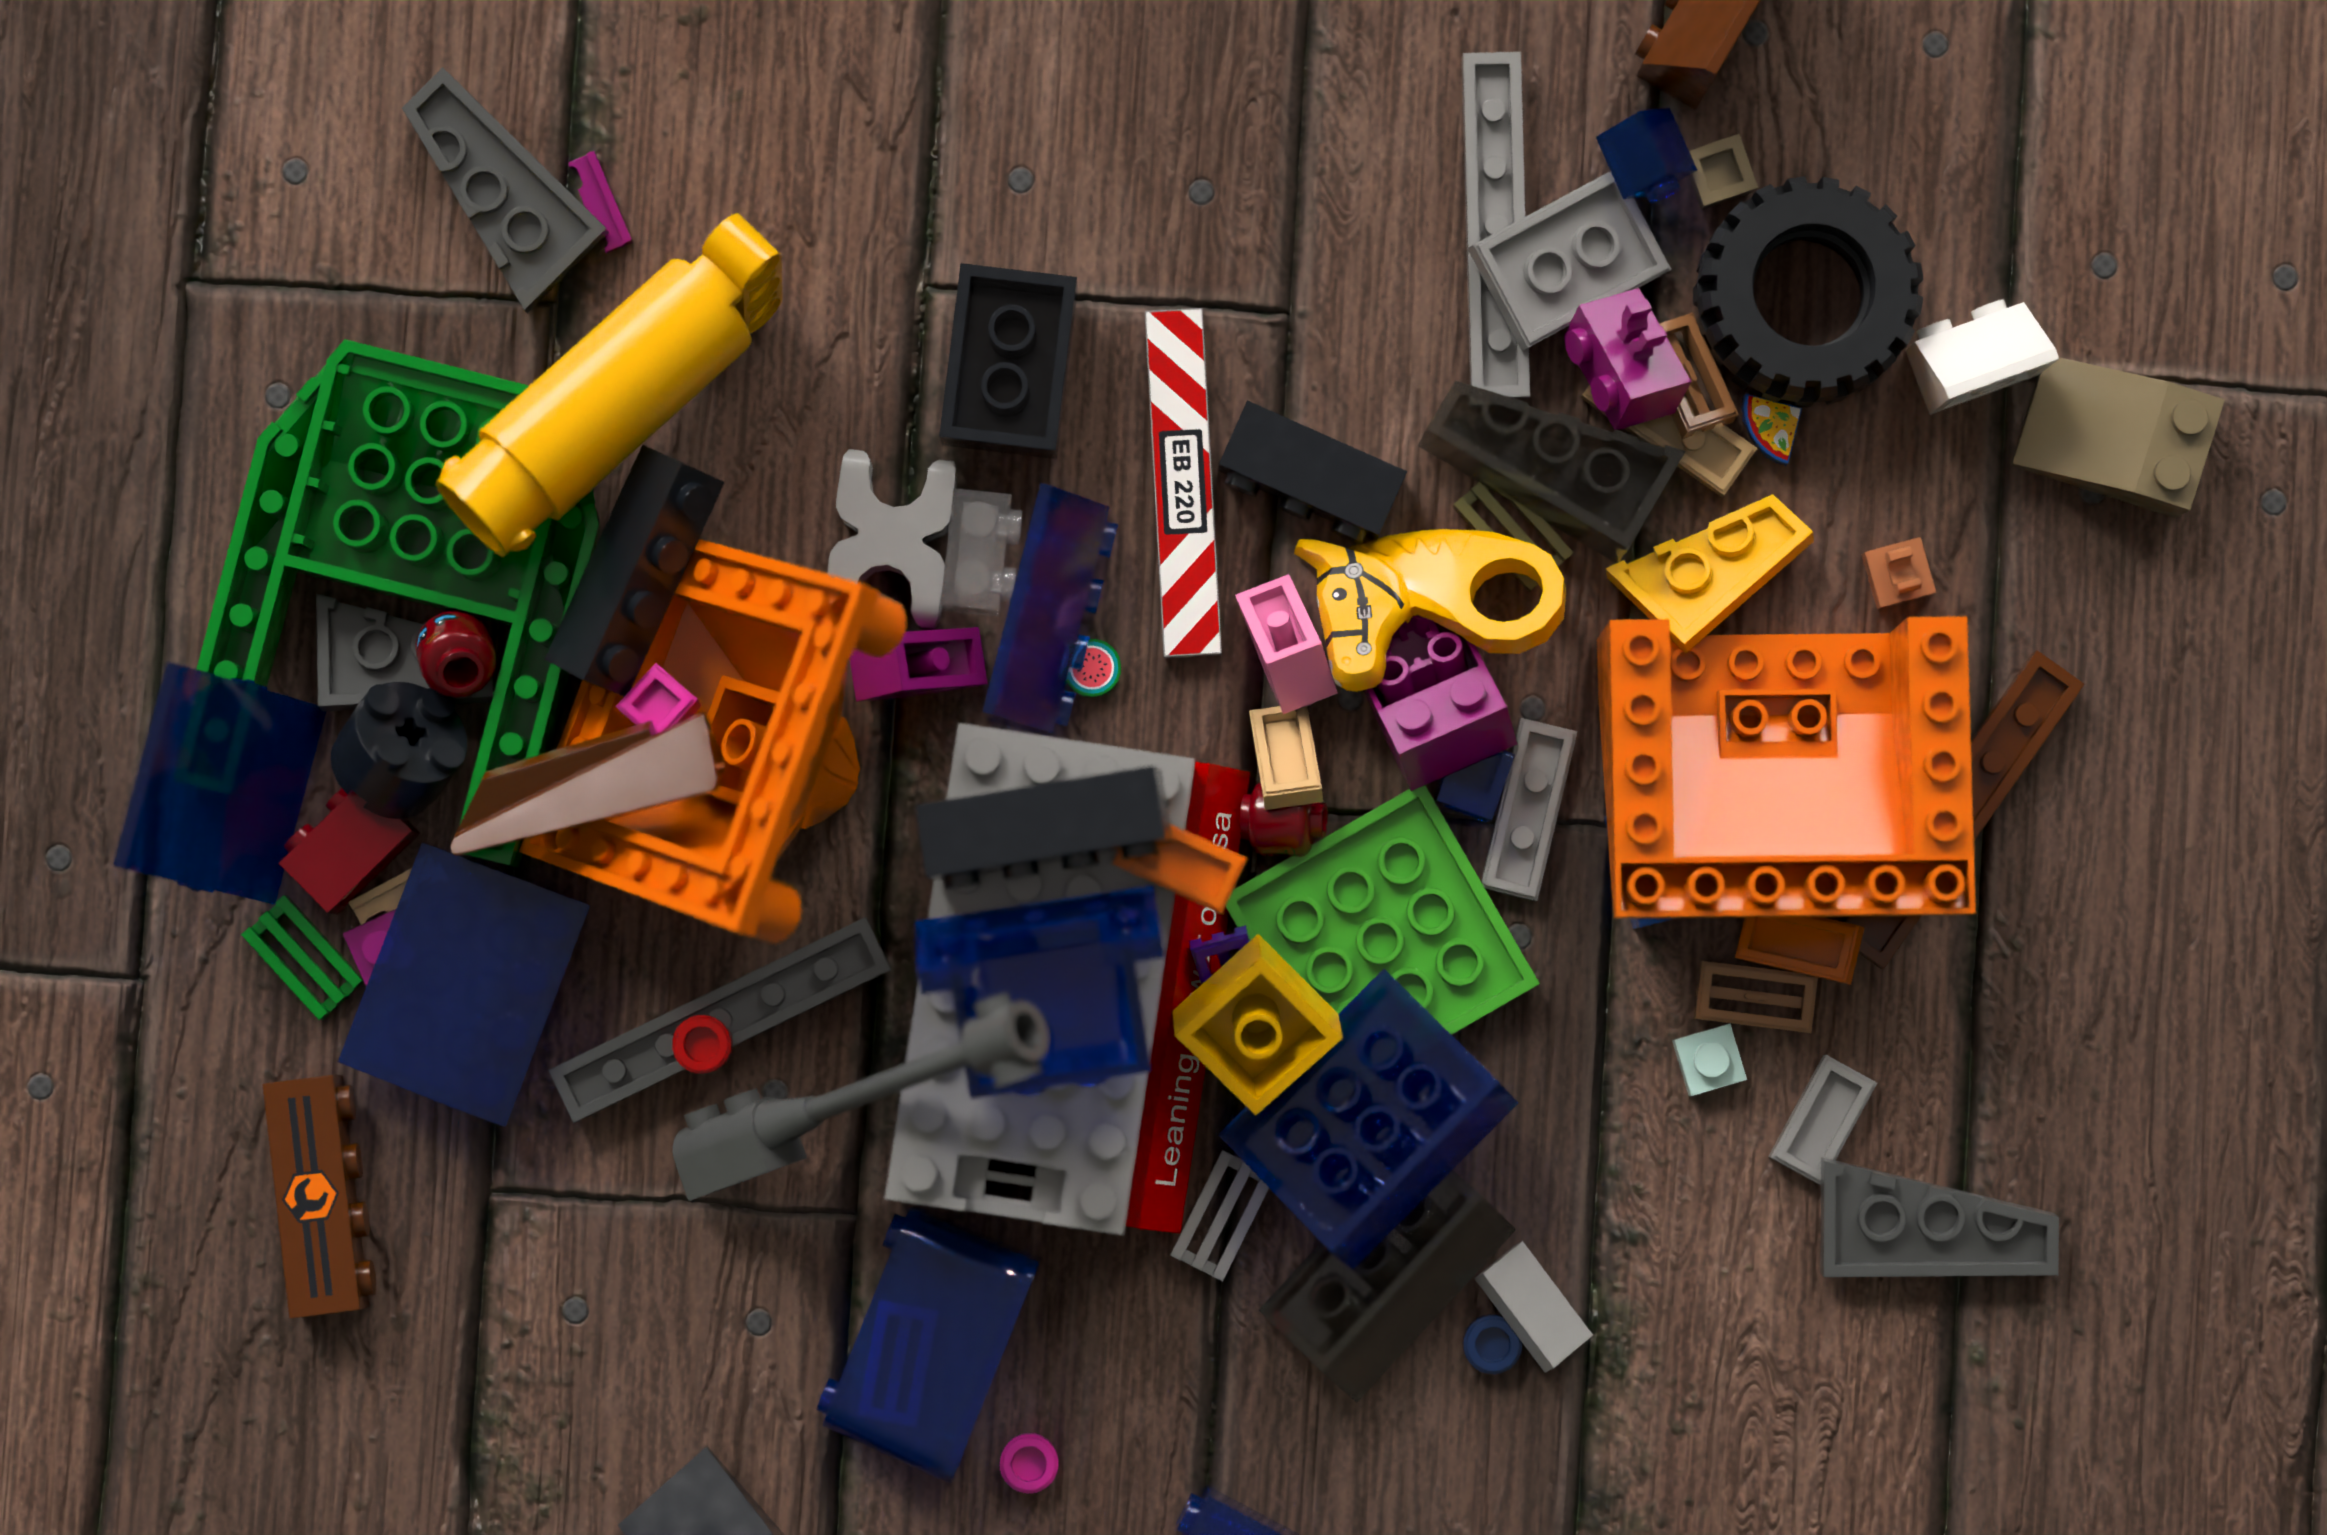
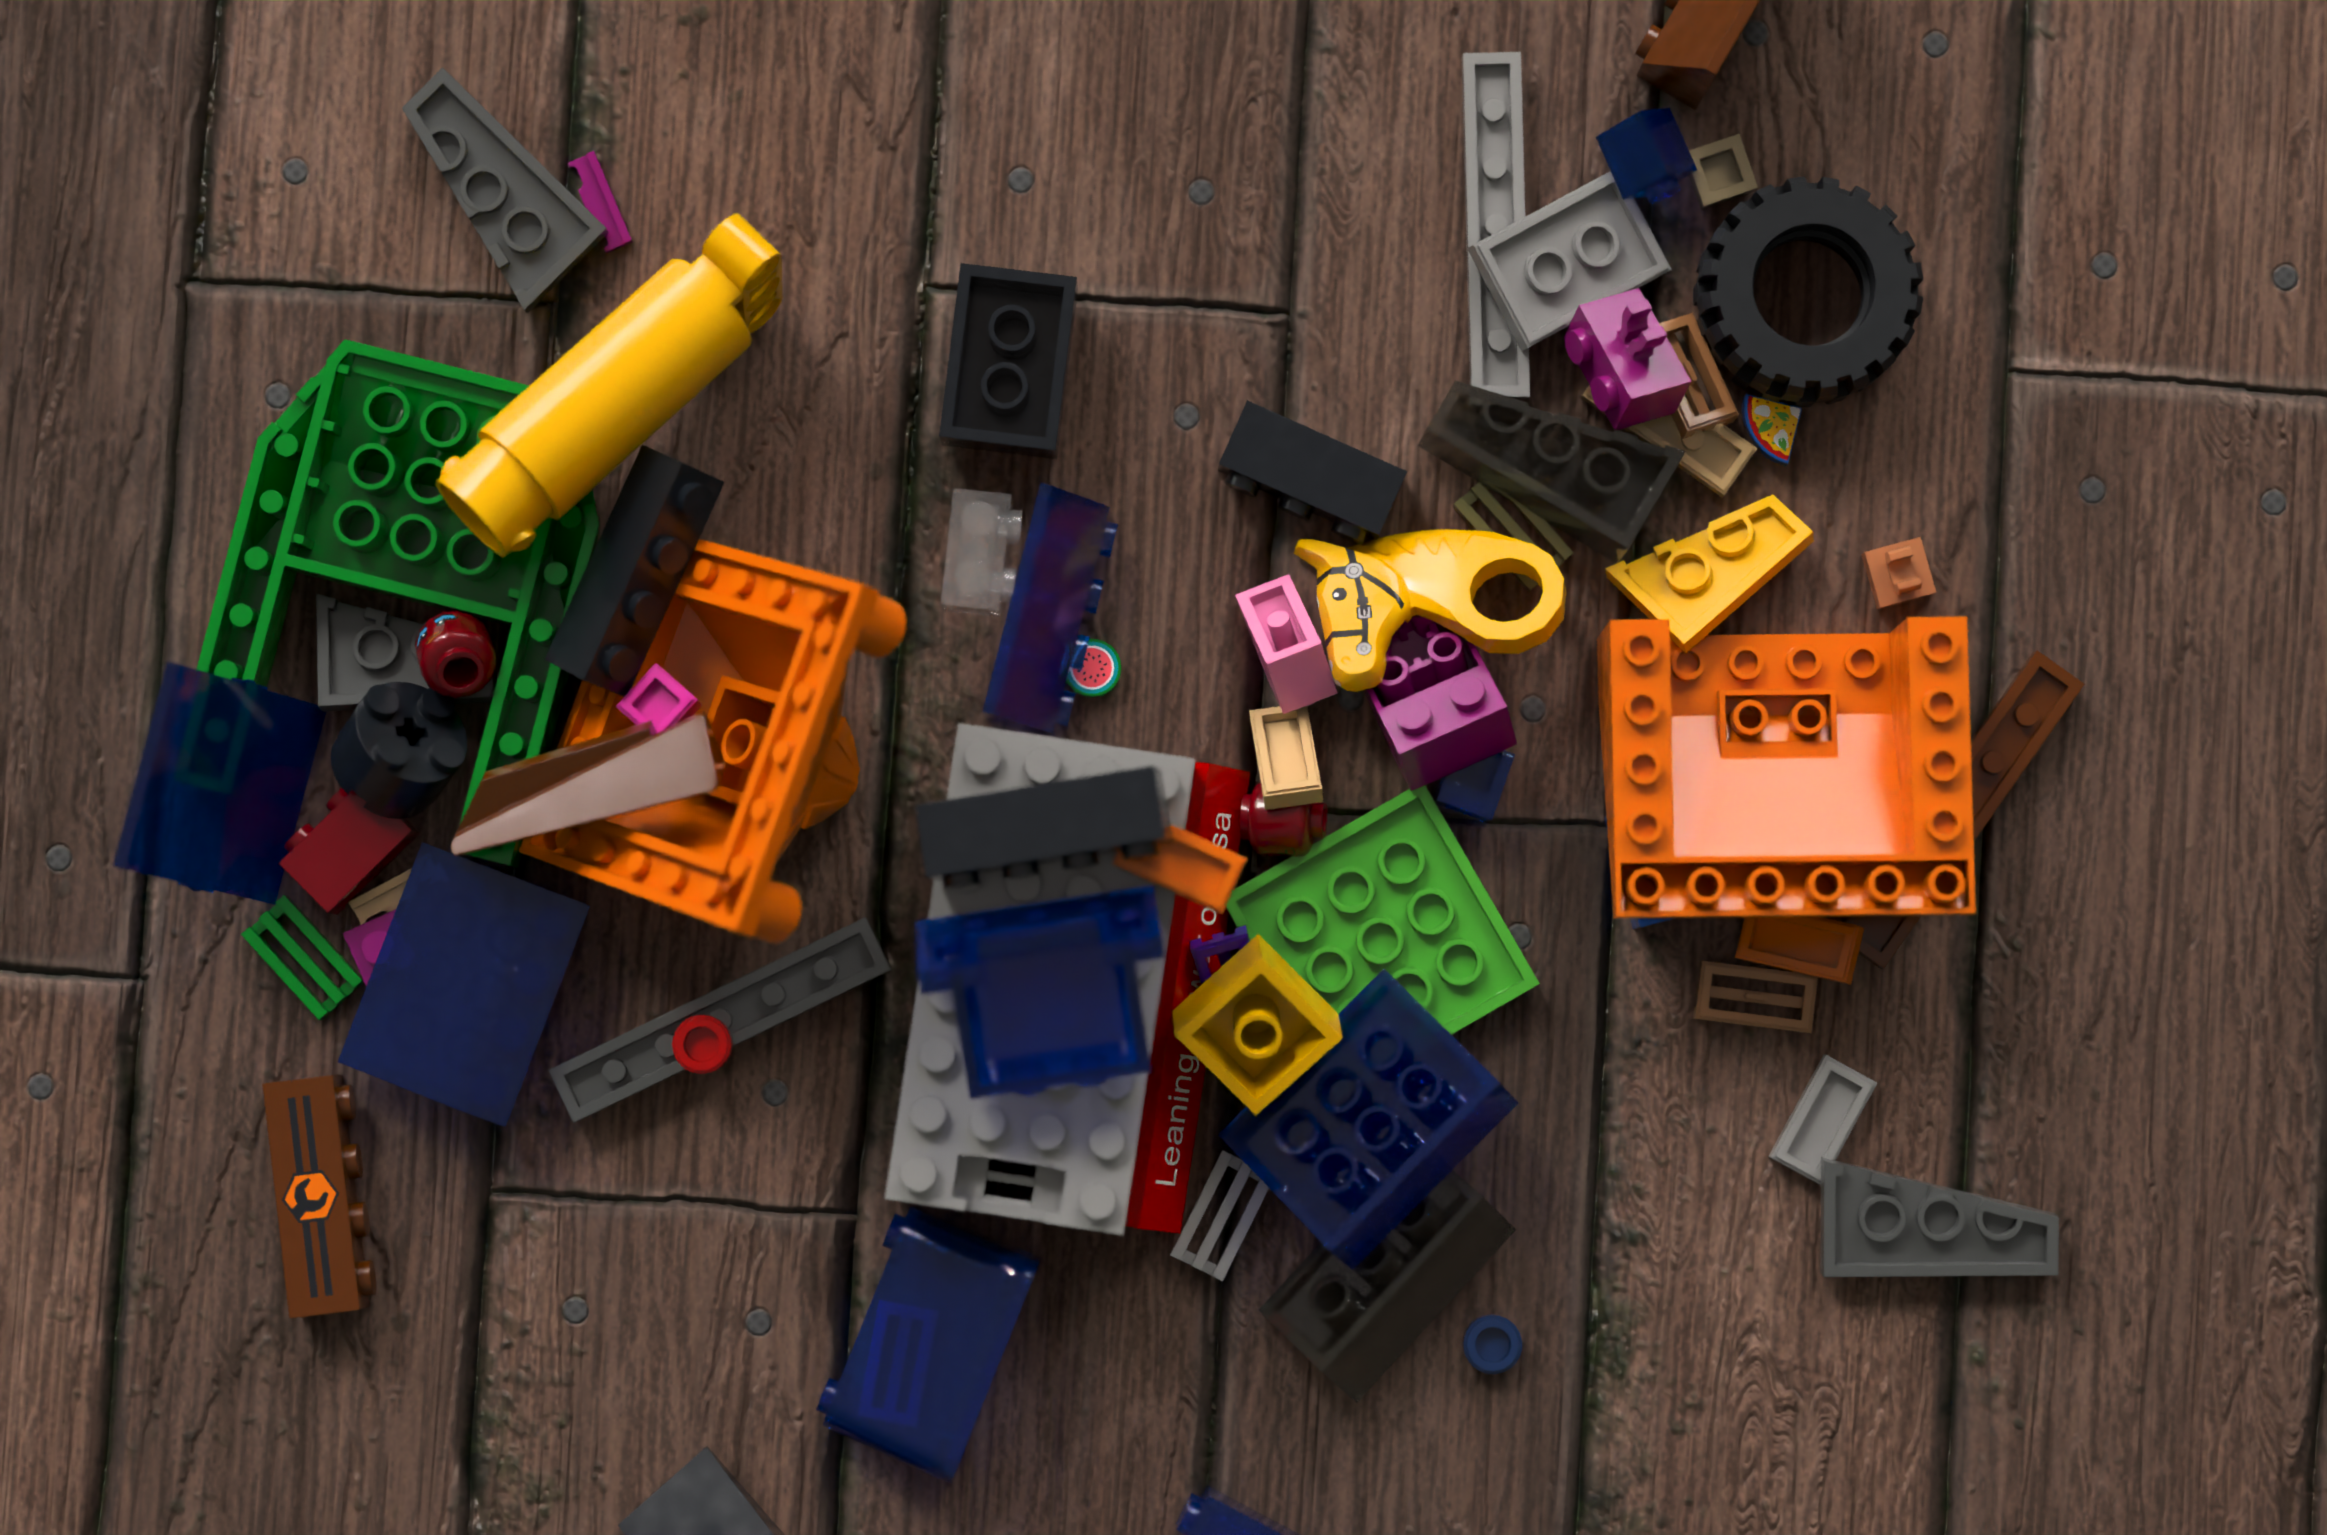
dark grey bar [673,992,1049,1201] -> none
light grey piece [827,449,958,629] -> none
magenta slope [850,627,988,702] -> none
dark pink tile [1000,1433,1059,1494] -> none
tile [1145,308,1222,658] -> none
light grey tile [1474,1241,1593,1372] -> none
light grey tile [1481,718,1578,902] -> none
light aqua plate [1672,1024,1747,1096] -> none
white slope [1906,299,2059,415] -> none
dark tan slope [2010,357,2225,518] -> none

